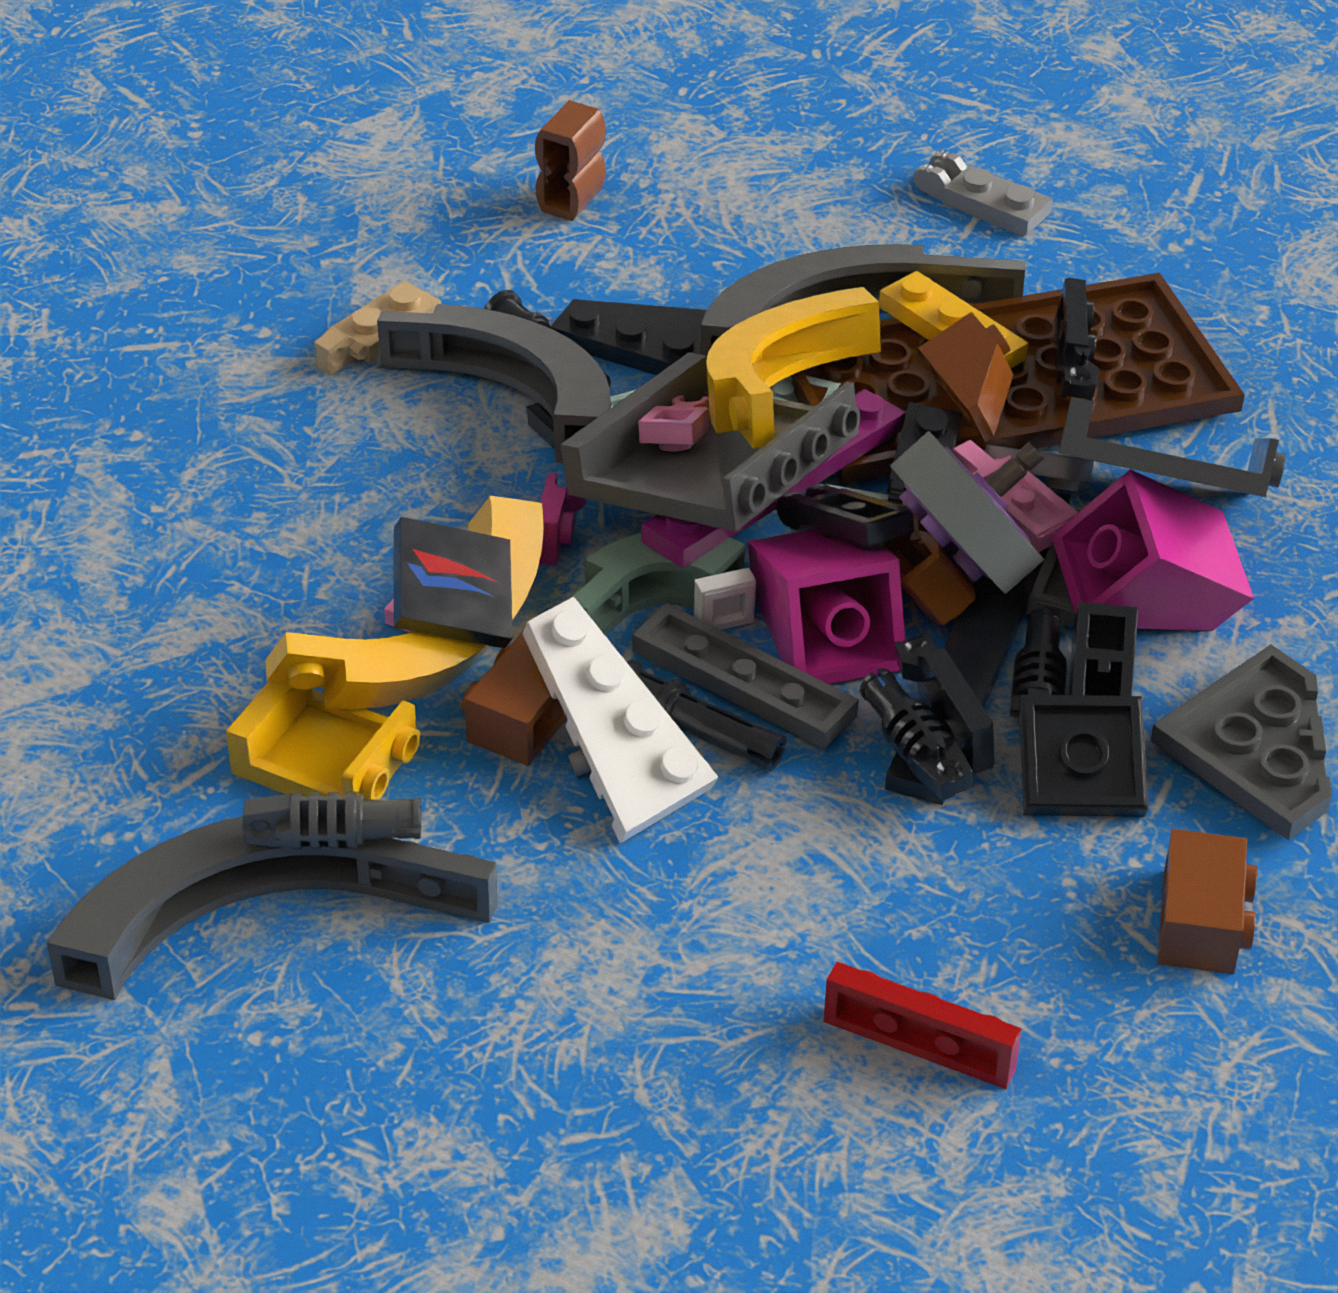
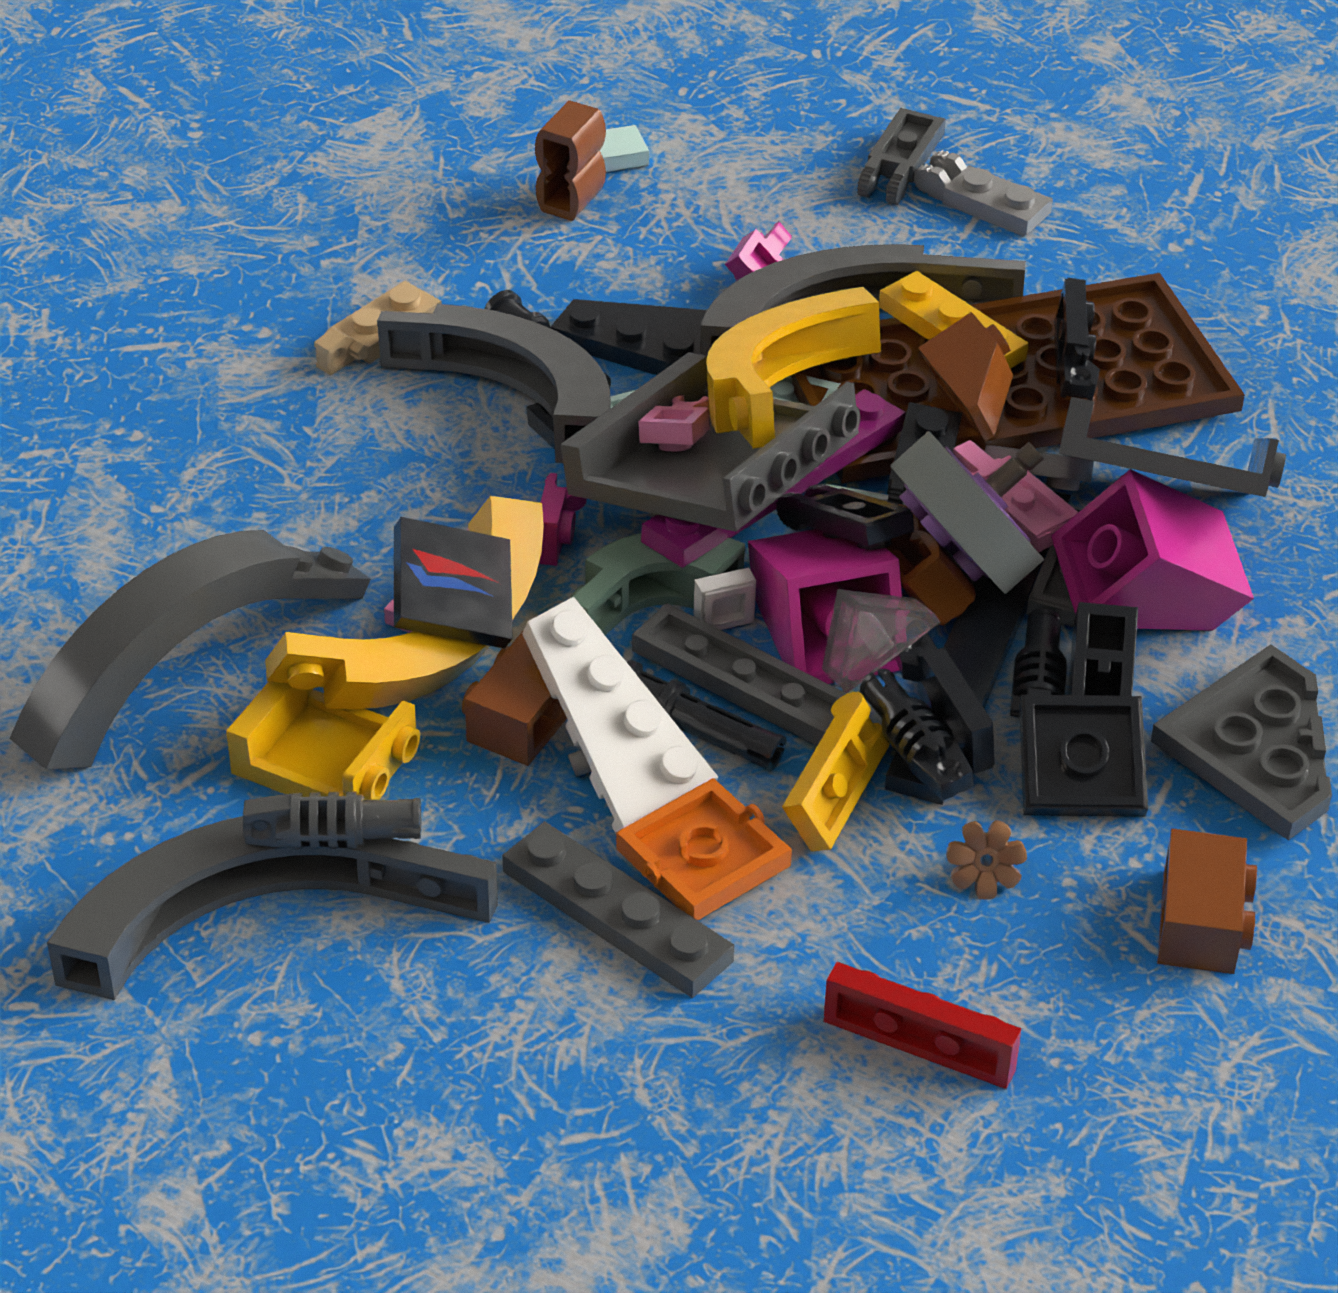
none -> dark grey arch [9,530,371,769]
none -> dark grey plate [502,821,734,998]
none -> light aqua tile [600,125,649,172]
none -> orange plate [616,778,792,921]
none -> plate [725,221,792,280]
none -> yellow plate [782,692,890,852]
none -> clear slope [822,589,941,694]
none -> dark grey hinge [857,108,946,205]
none -> medium nougat plant [946,820,1027,899]

